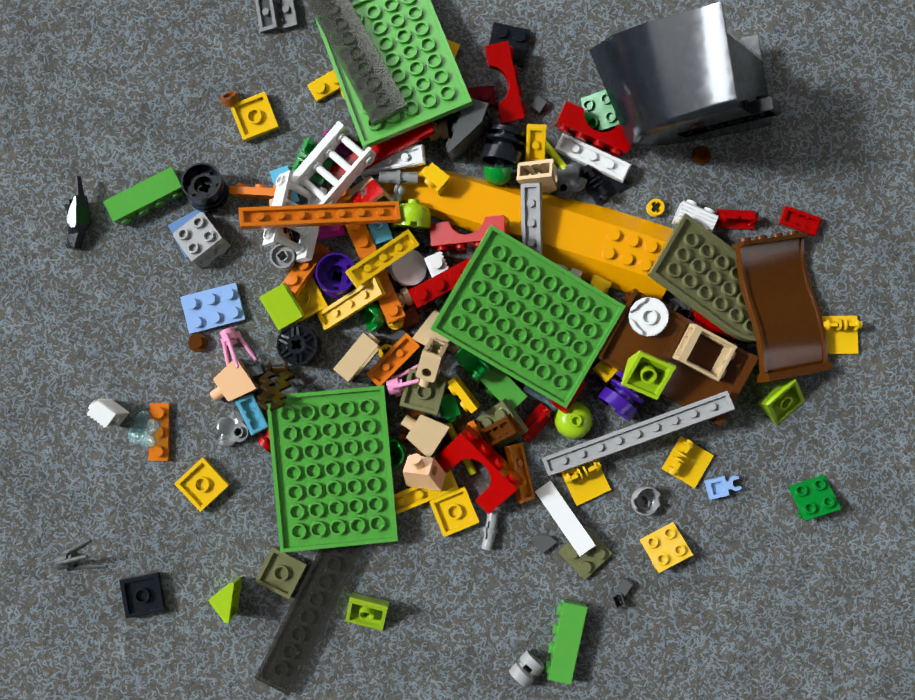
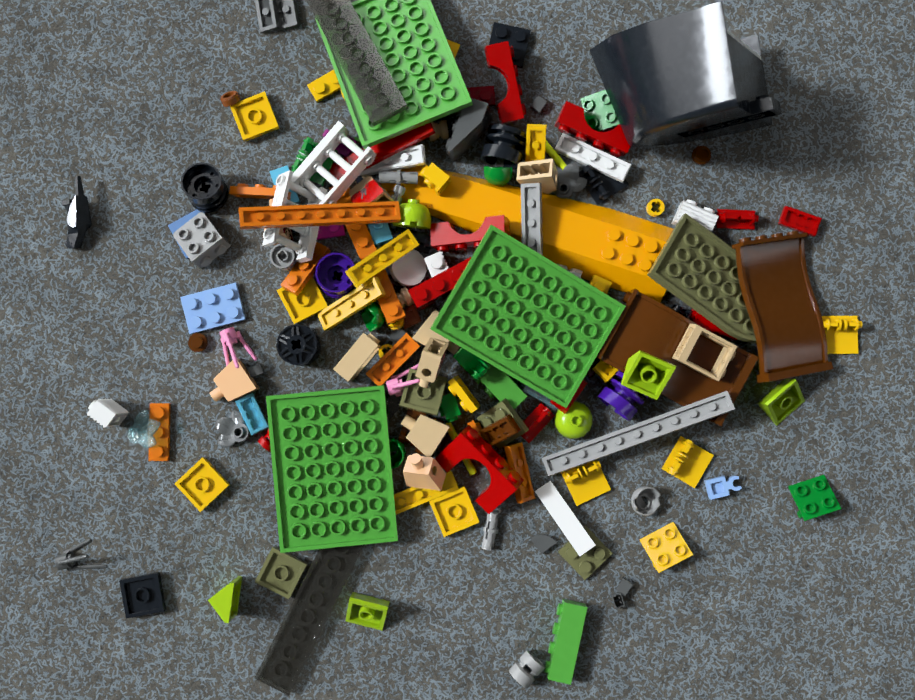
bright green brick [103,167,183,225] -> none
dark brown piece [257,362,295,412] -> none
lime slope [259,282,305,332] -> none
white tile [628,297,669,336] -> none

